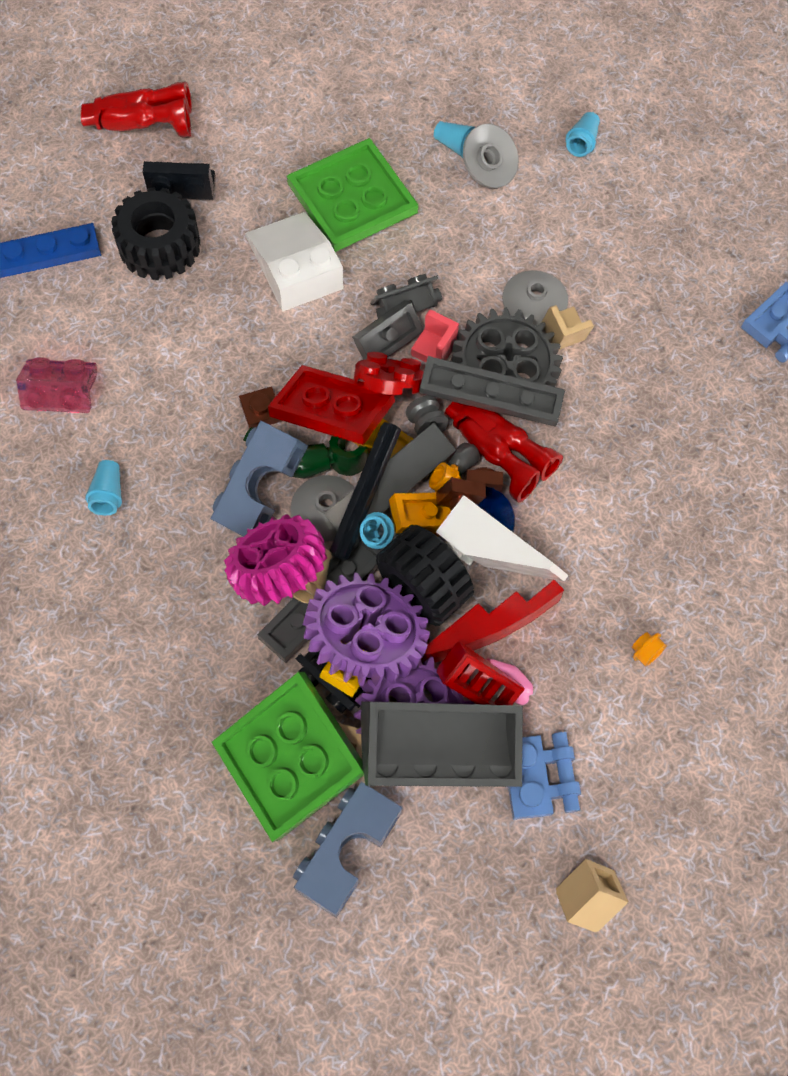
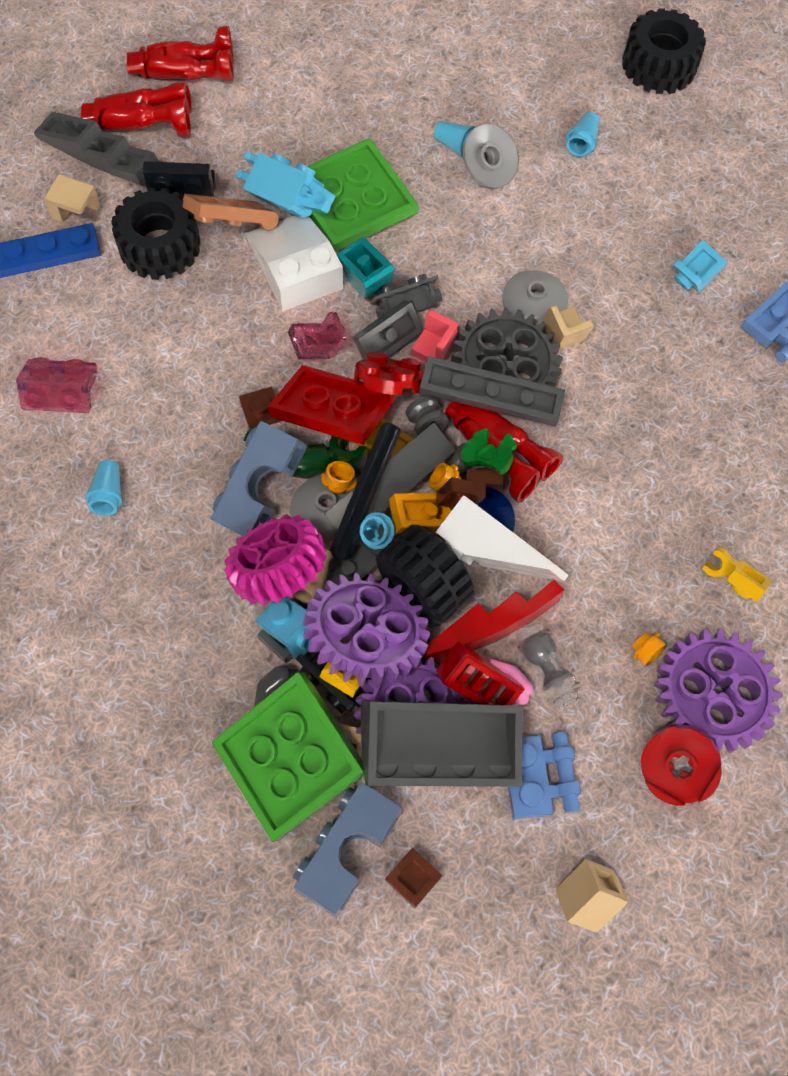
none -> dark grey slope [34,112,159,184]
none -> tan panel [44,174,100,222]
none -> red piece [127,26,234,81]
none -> nougat plate [182,194,279,231]
none -> medium azure hinge [235,151,335,219]
none -> dark grey arm [254,666,296,707]
none -> medium azure bracket [255,597,311,658]
none -> clear pink bracket [288,312,346,360]
none -> light orange plate [321,461,356,494]
none -> teal slope [336,237,395,299]
none -> copper plate [385,848,443,908]
none -> green piece [461,428,517,475]
none -> clear piece [516,622,583,708]
none -> black tyre [622,8,706,94]
none -> red plate [641,724,722,806]
none -> medium lavender gear [654,629,783,753]
none -> medium azure bracket [673,240,727,293]
none -> yellow plate [702,547,772,602]

